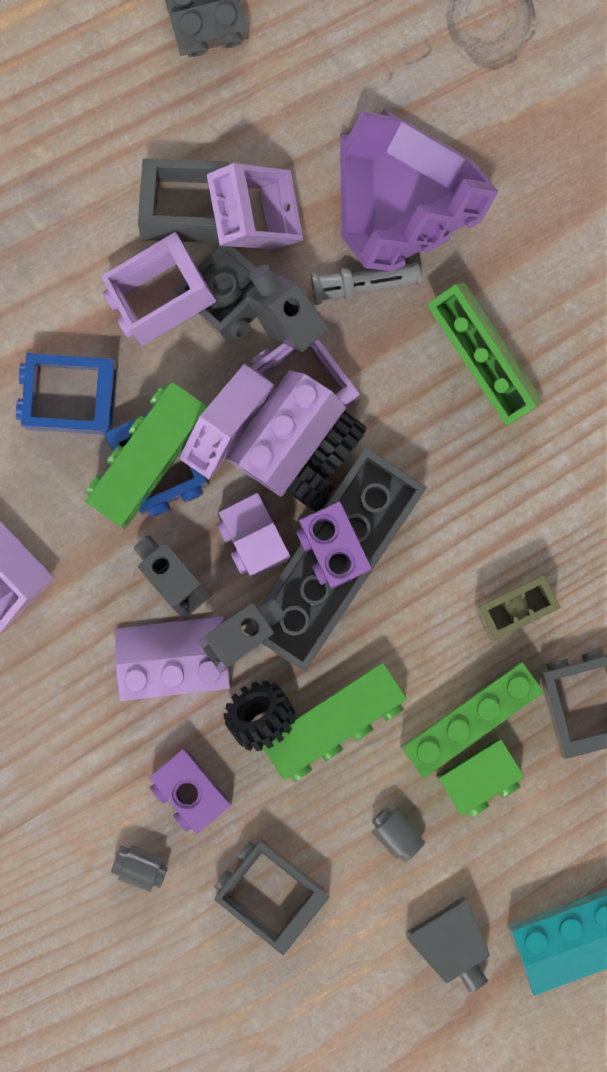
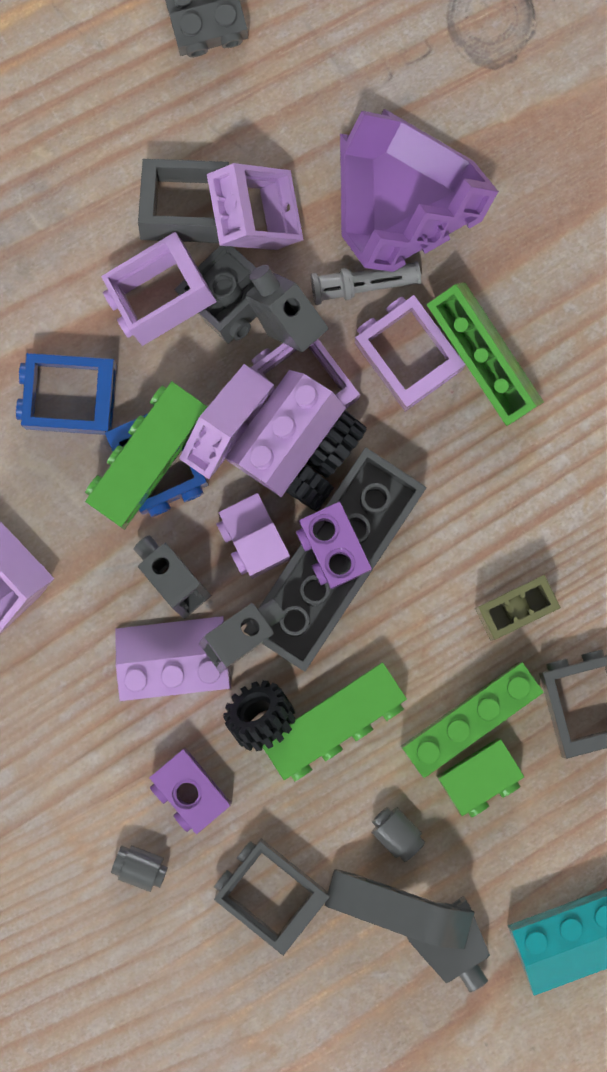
none -> dark grey beam [324,869,475,949]
none -> lavender window [355,295,466,412]

